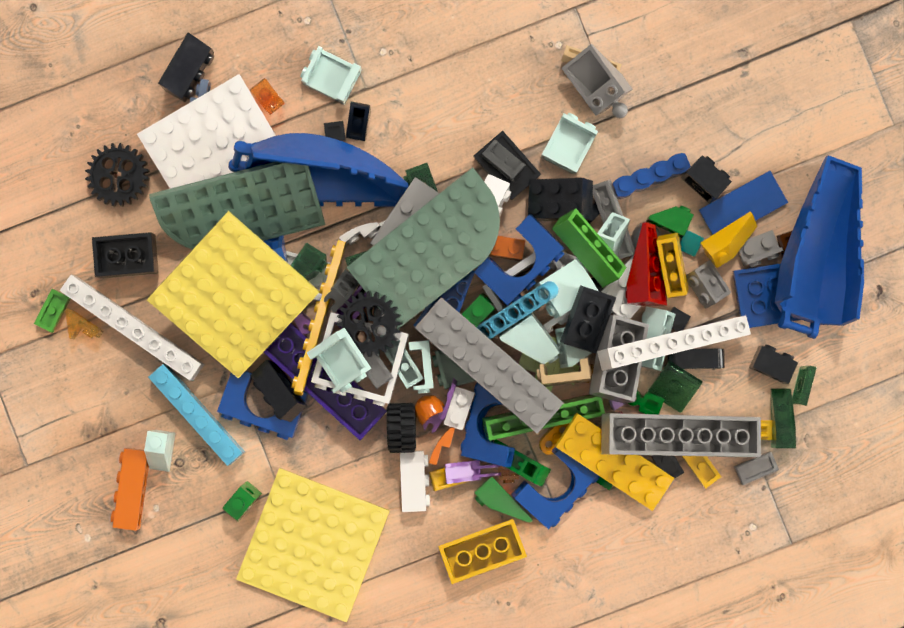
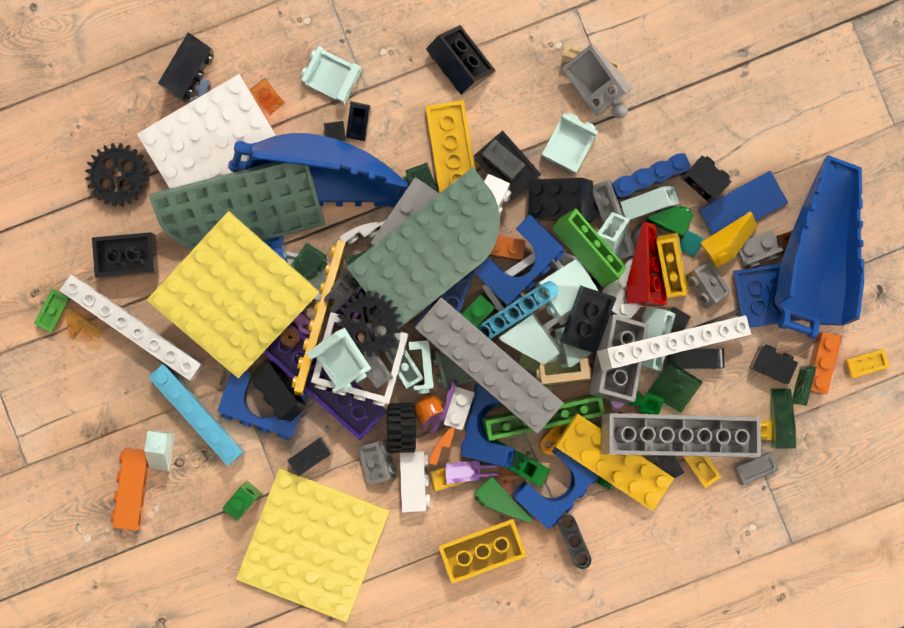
none -> clear orange plate [281,327,300,347]
none -> black brick [287,437,333,477]
none -> light grey bracket [358,439,396,485]
none -> yellow plate [425,100,475,193]
none -> black slope [426,25,496,95]
none -> black beam [557,513,592,569]
none -> light aqua slope [620,186,680,220]
none -> orange brick [803,332,842,394]
none -> yellow plate [845,349,890,379]

